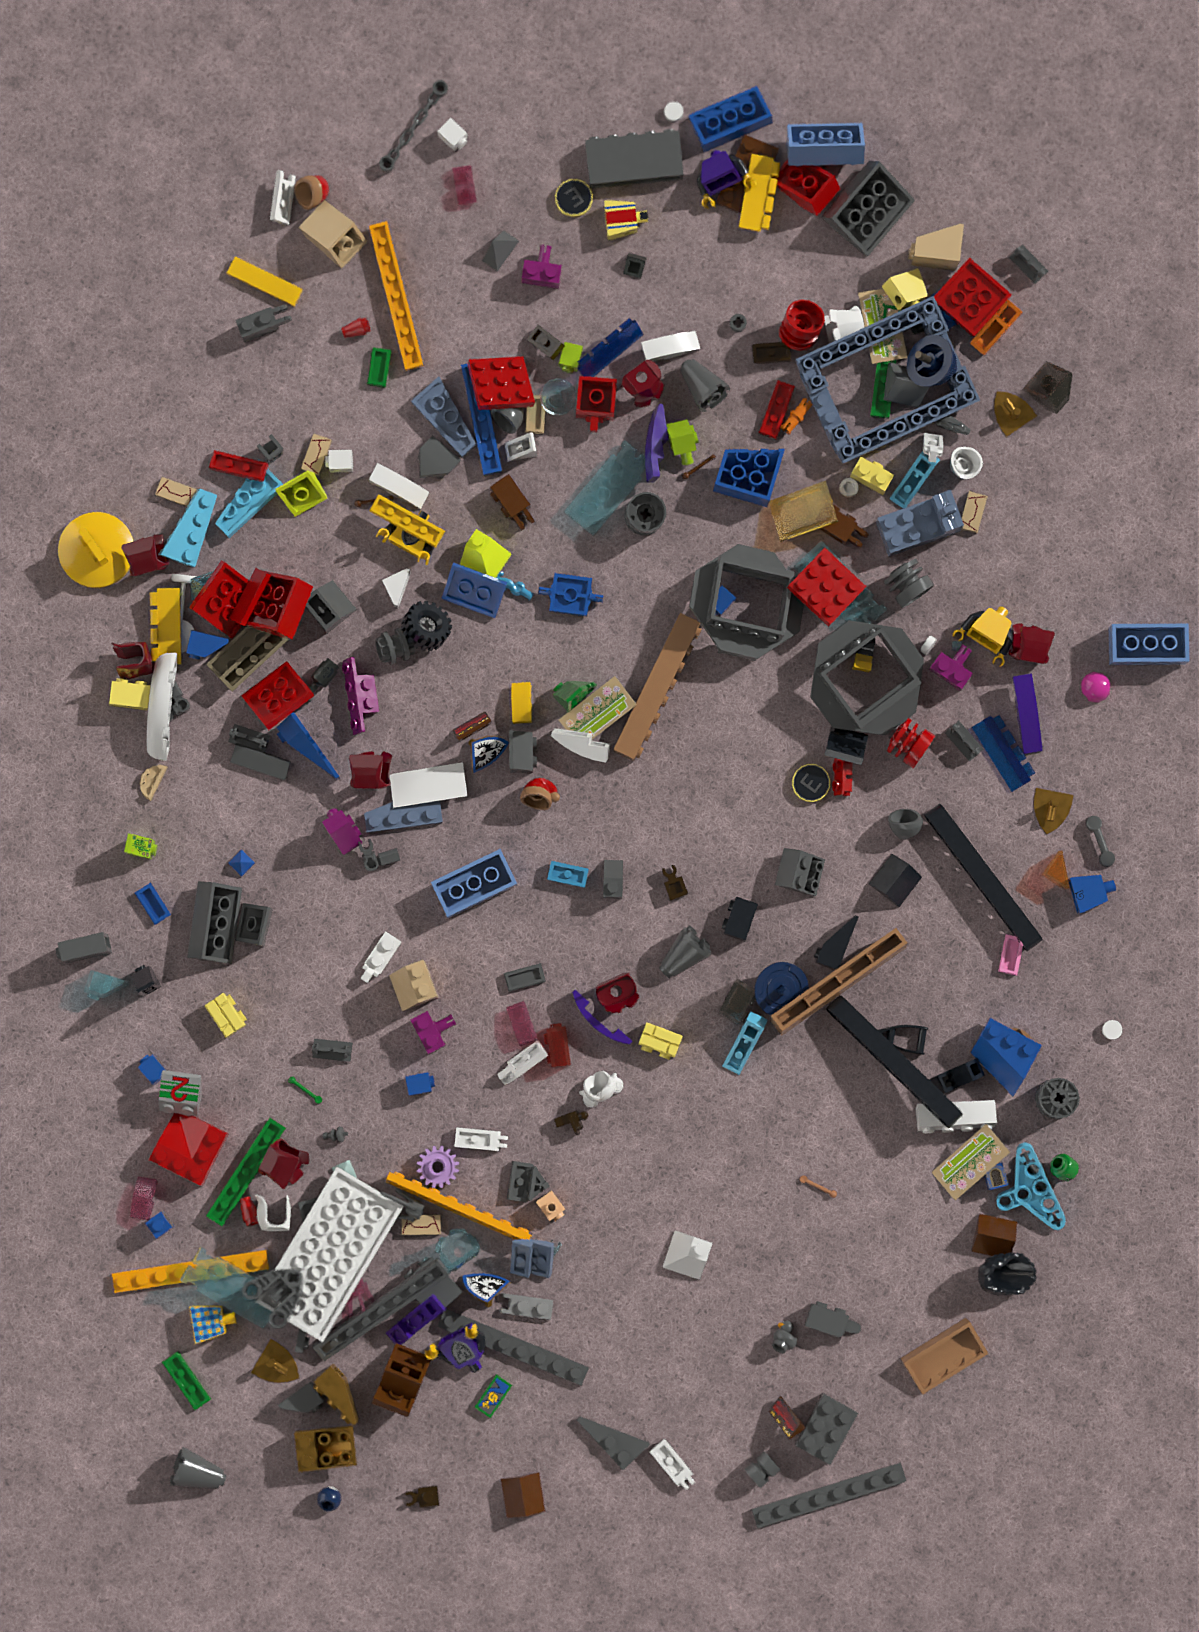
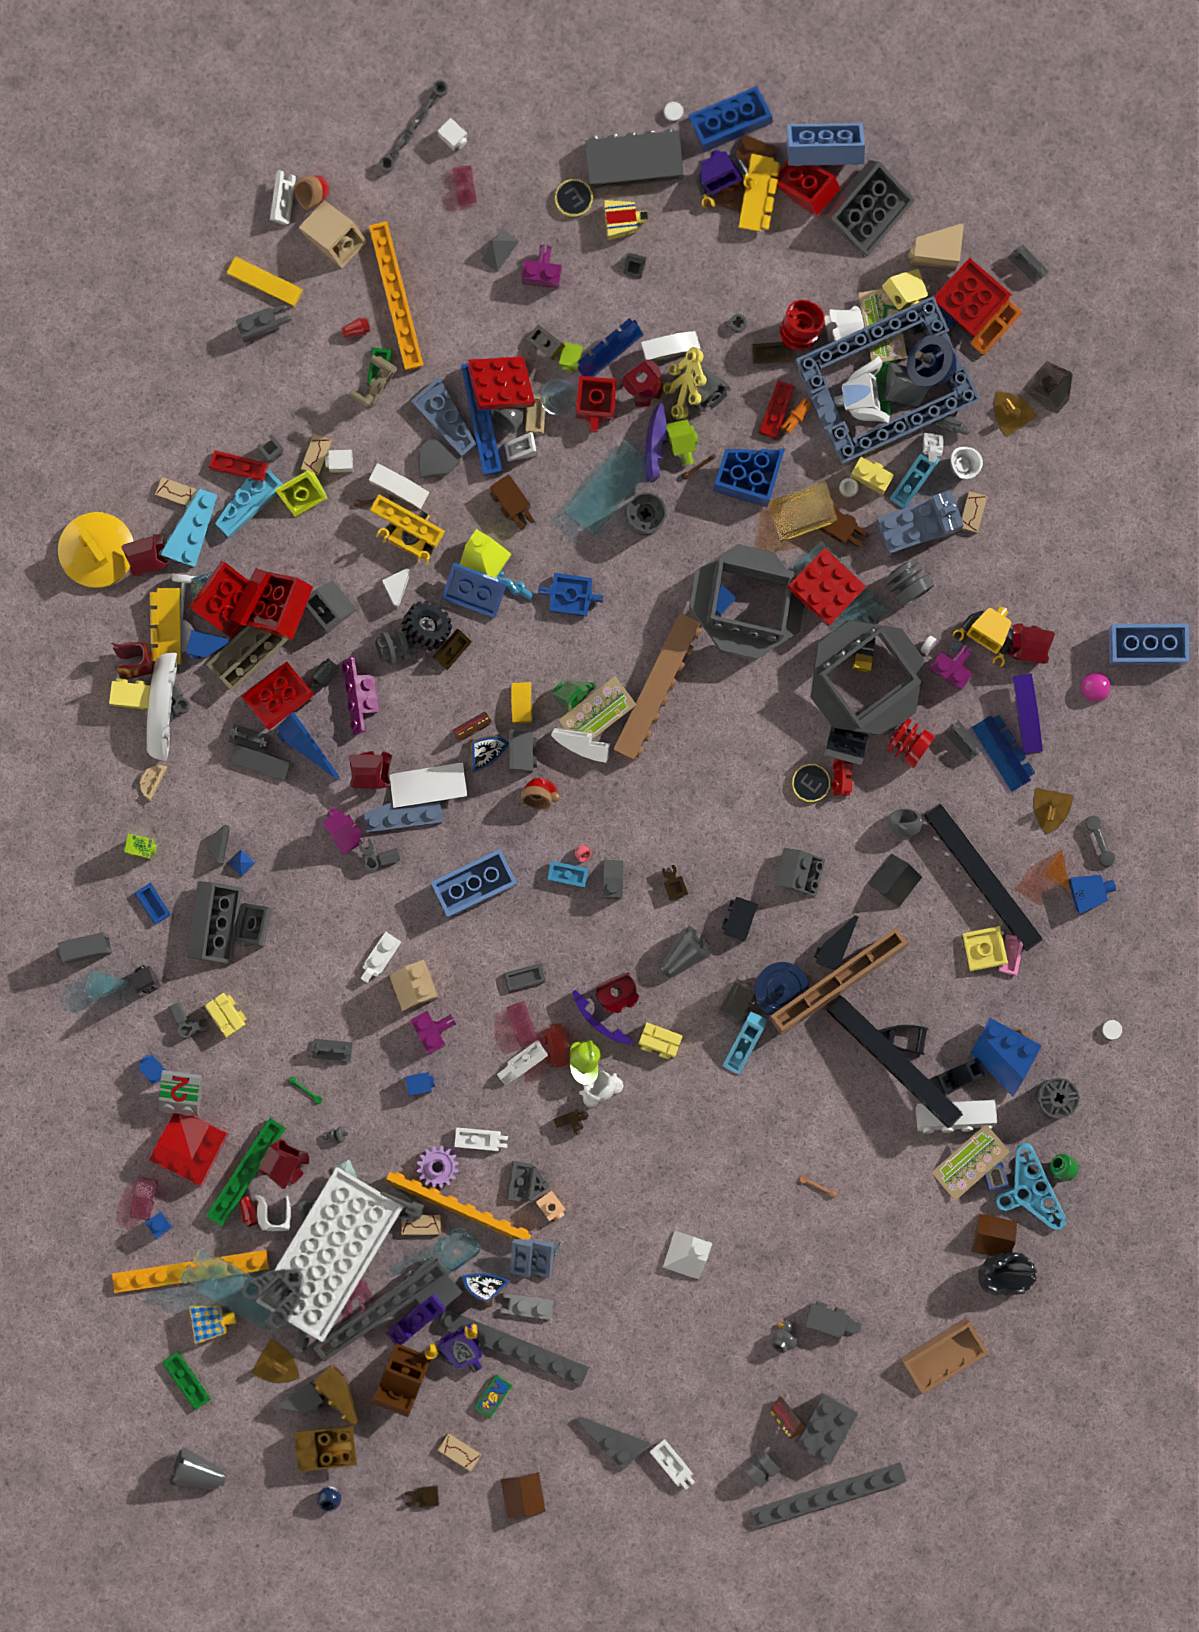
none -> dark grey bar [168,1002,209,1039]
none -> dark grey slope [205,825,230,865]
none -> dark tan plate [348,355,397,407]
none -> dark brown plate [433,629,472,670]
none -> tan tile [438,1433,481,1471]
none -> lime piece [570,1040,600,1085]
none -> coral hinge [574,845,592,862]
none -> light yellow plant [663,347,706,420]
none -> white torso [834,356,890,423]
none -> light yellow tile [962,926,1008,972]

